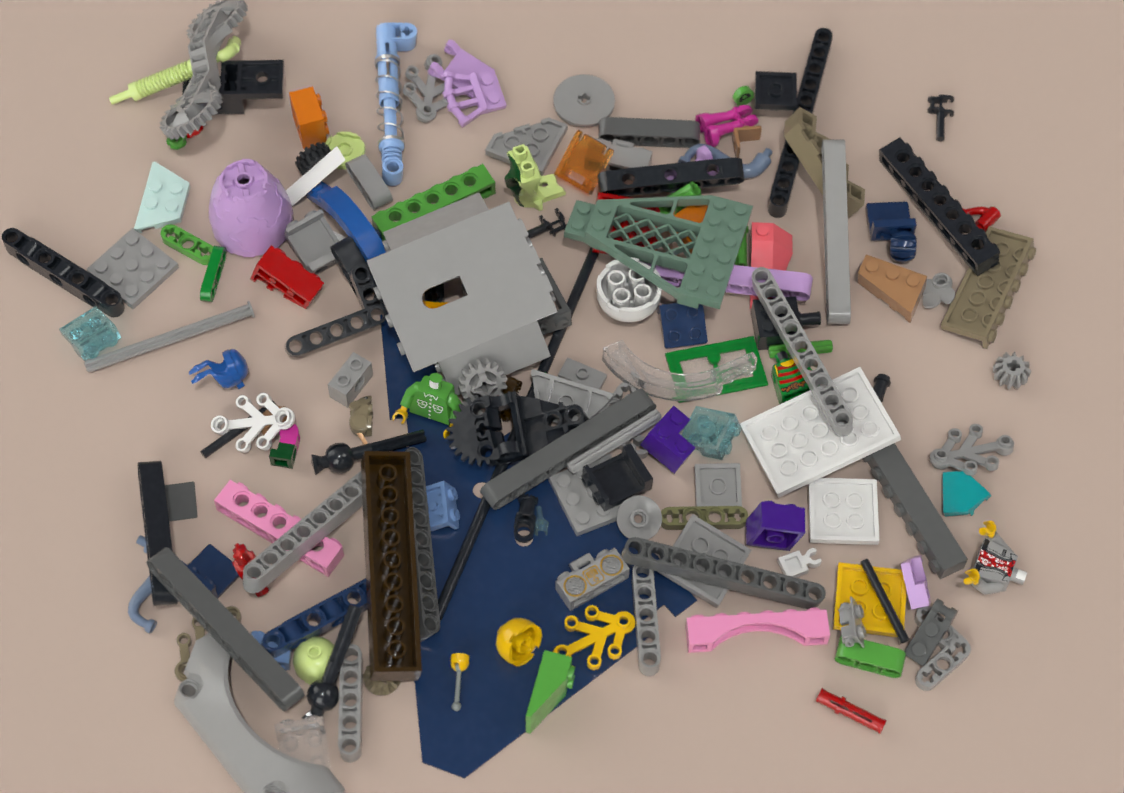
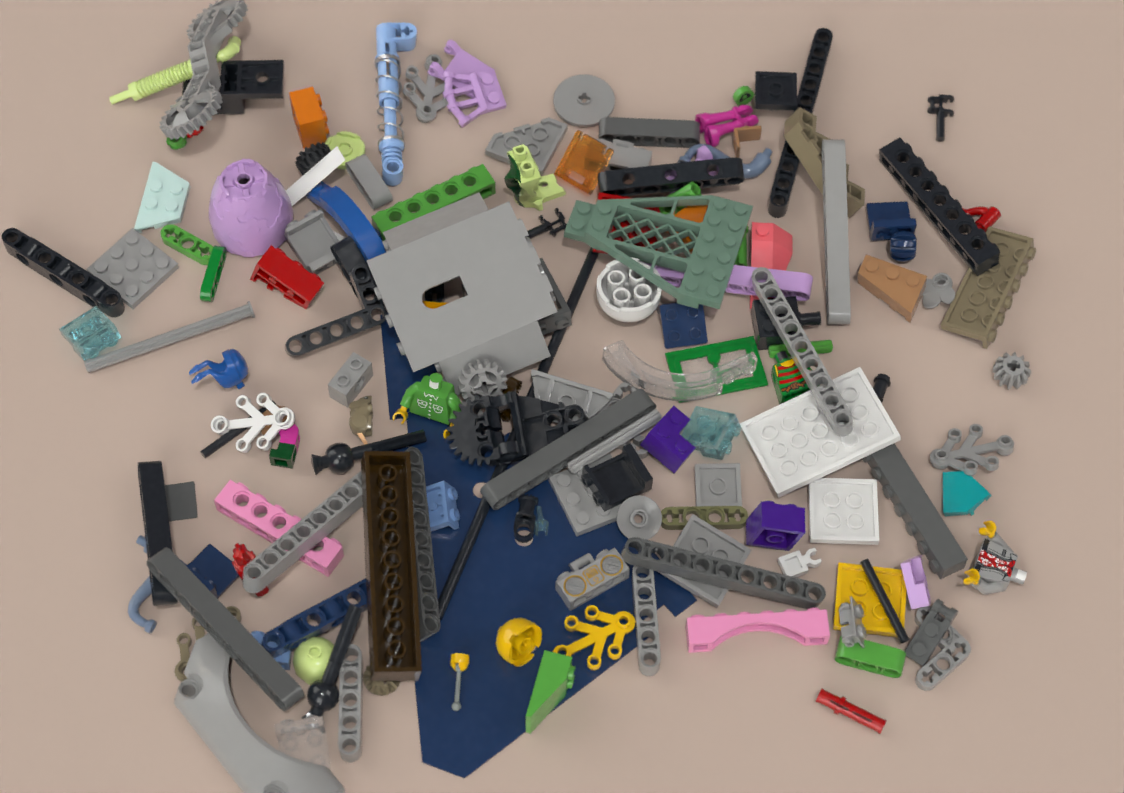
light grey plate [558,357,607,390] -> none

